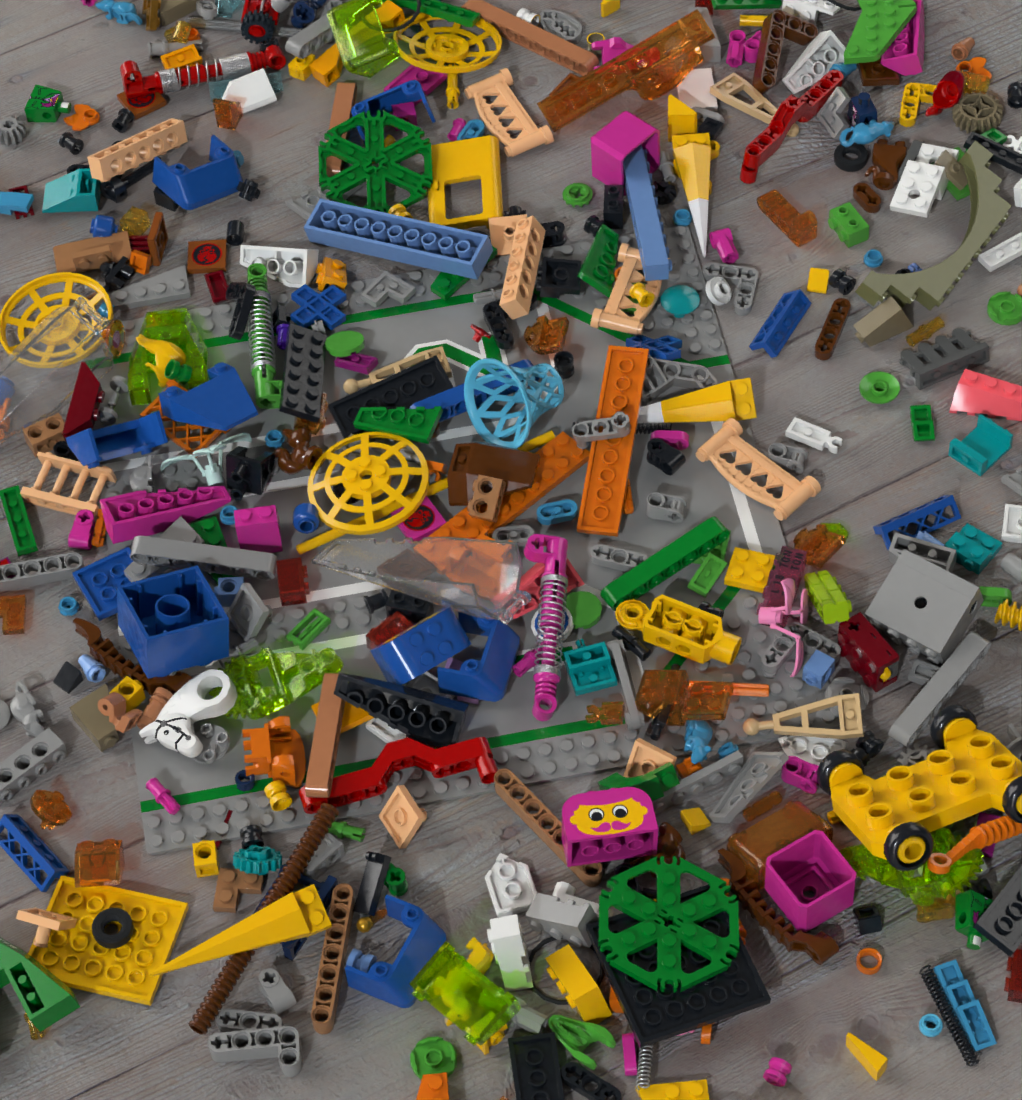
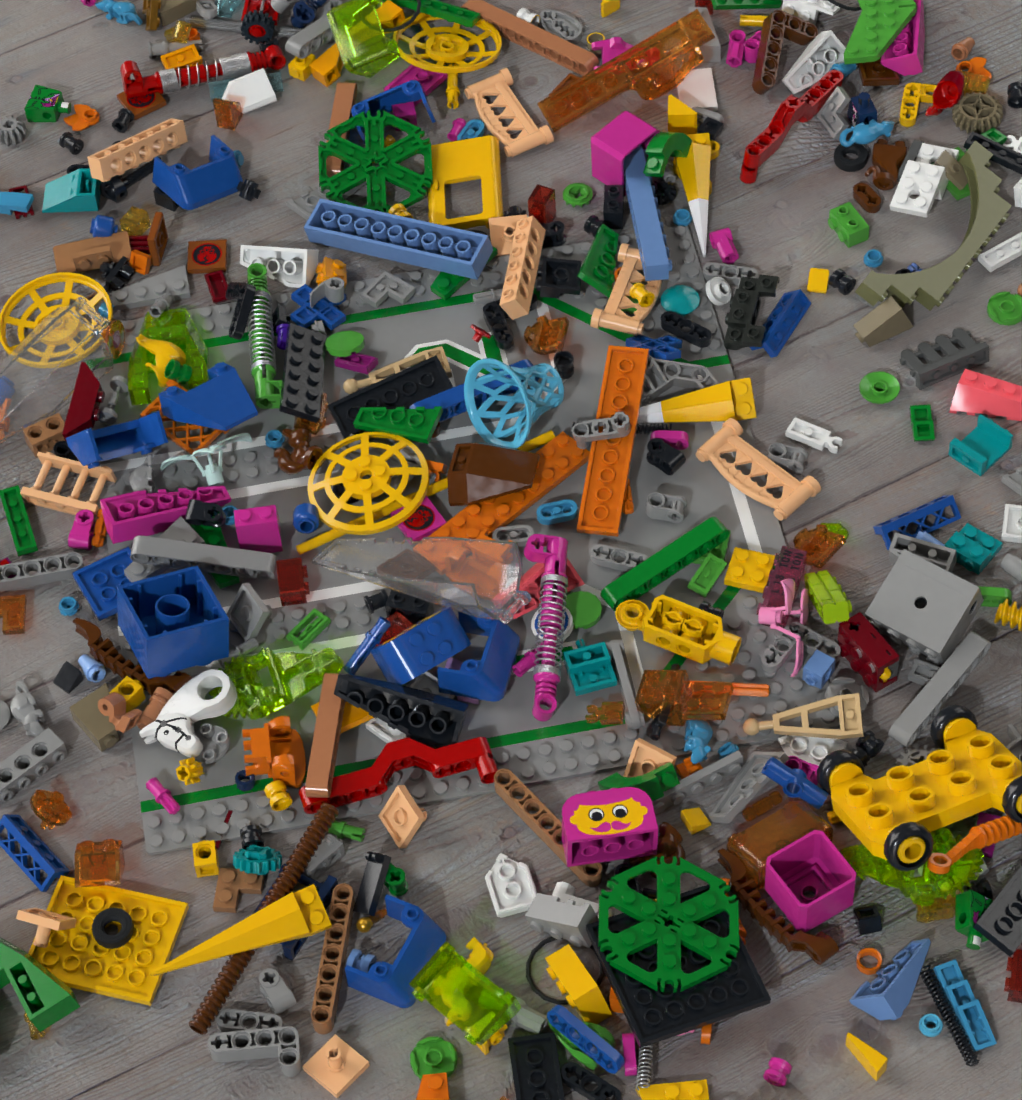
medium blue brick [214,577,245,607] -> none
black beam [226,220,244,246] -> none
black piece [226,446,275,501] -> none
medium nougat brick [467,474,506,523] -> none
white wedge [487,914,533,993] -> none
black pin [612,625,651,661] -> none
tan plate [709,73,799,137] -> none
clear orange beam [757,189,817,247] -> none
reddish brown beam [815,298,851,360] -> none
clear yellow pin [906,317,945,347] -> none
none -> light grey pin [149,292,174,318]
none -> yellow gear [176,757,204,786]
none -> black piece [184,499,227,528]
none -> light nougat tile [303,1034,370,1098]
none -> light grey panel [310,277,344,308]
none -> blue pin [343,616,392,675]
none -> clear red brick [528,184,556,224]
none -> blue beam [547,1005,625,1074]
none -> green arch [643,132,692,177]
none -> black beam [661,311,711,348]
none -> pearl dark grey bracket [724,275,780,350]
none -> blue piece [761,757,829,809]
none -> medium blue wedge [849,939,931,1021]

